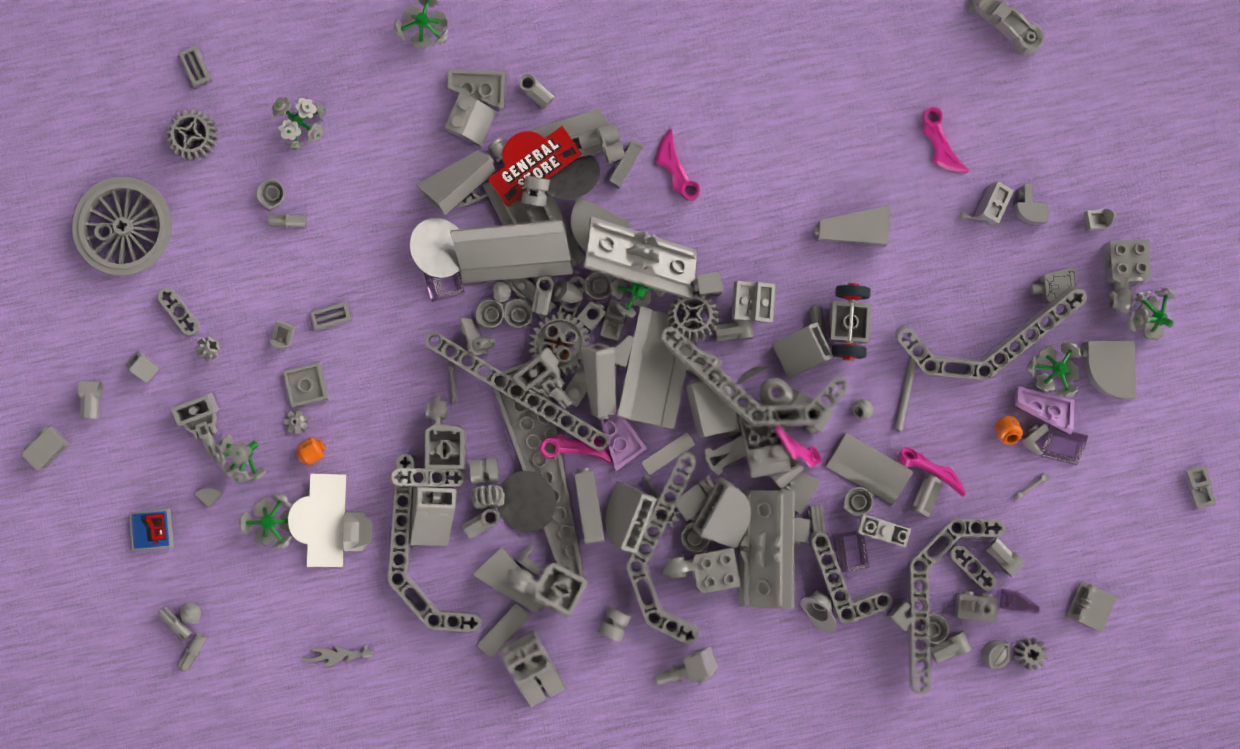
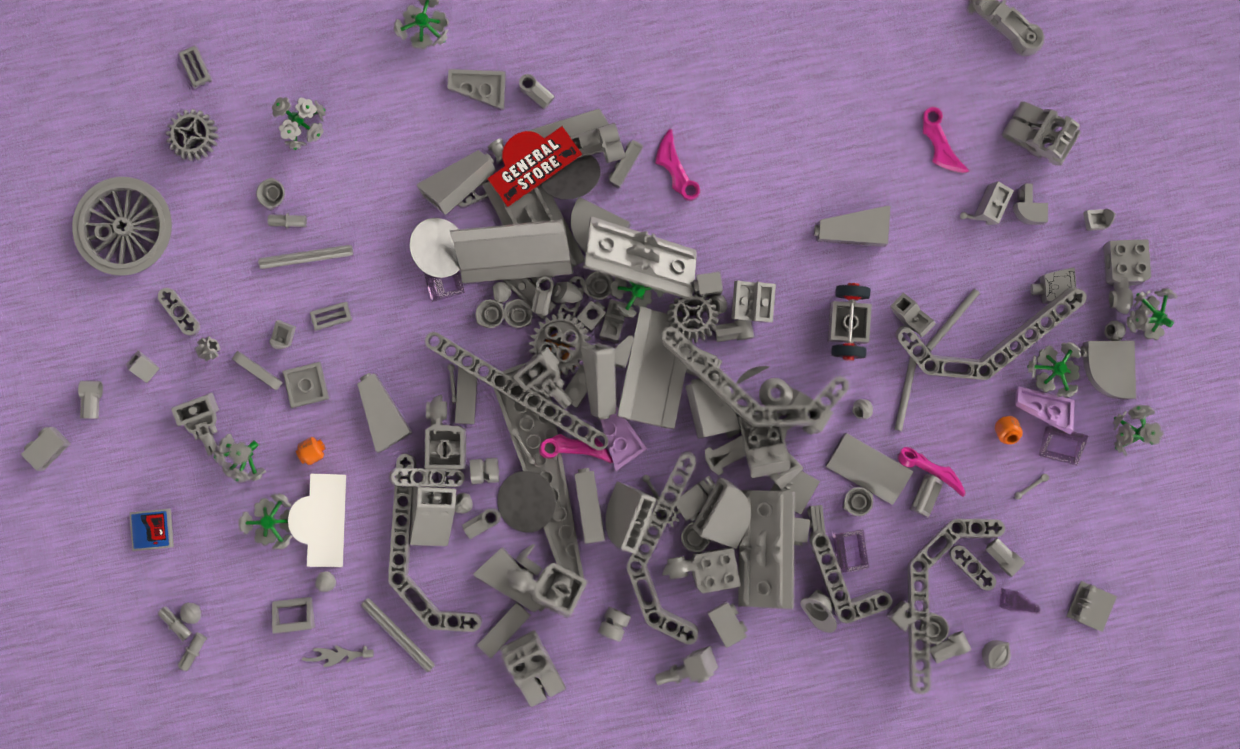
light grey tile [195,488,223,507] -> none
light grey plant [284,410,309,434] -> none
light grey slope [343,512,372,551] -> none
light grey slope [445,93,497,147] -> none
light grey hinge [460,319,495,356] -> none
light grey gear [471,485,505,509] -> none
light grey wheel [521,176,550,207] -> none
white sticker [642,433,695,475] -> none
light grey brick [772,323,834,378] -> none
dark pink piece [775,425,821,467] -> none
light grey axle [809,306,825,338] -> none
light grey slope [856,514,911,547] -> none
light grey brick [954,590,999,622] -> none
light grey gear [1014,637,1048,670] -> none
light grey plate [1021,423,1049,455] -> none
light grey slope [1186,465,1216,510] -> none
none -> light grey beam [232,351,283,390]
none -> light grey axle [258,245,353,269]
none -> light grey tile [272,597,315,634]
none -> light grey piece [315,572,336,592]
none -> light grey slope [357,373,412,453]
none -> light grey axle [361,598,435,672]
none -> light grey tile [455,366,477,424]
none -> light grey piece [455,493,473,514]
none -> light grey hinge [511,428,535,464]
none -> light grey brick [707,601,748,648]
none -> light grey tile [710,295,727,314]
none -> light grey brick [890,293,936,337]
none -> light grey bar [926,289,980,351]
none -> light grey connector [1002,101,1080,166]
none -> light grey piece [1105,321,1126,341]
none -> light grey plant [1113,405,1163,456]

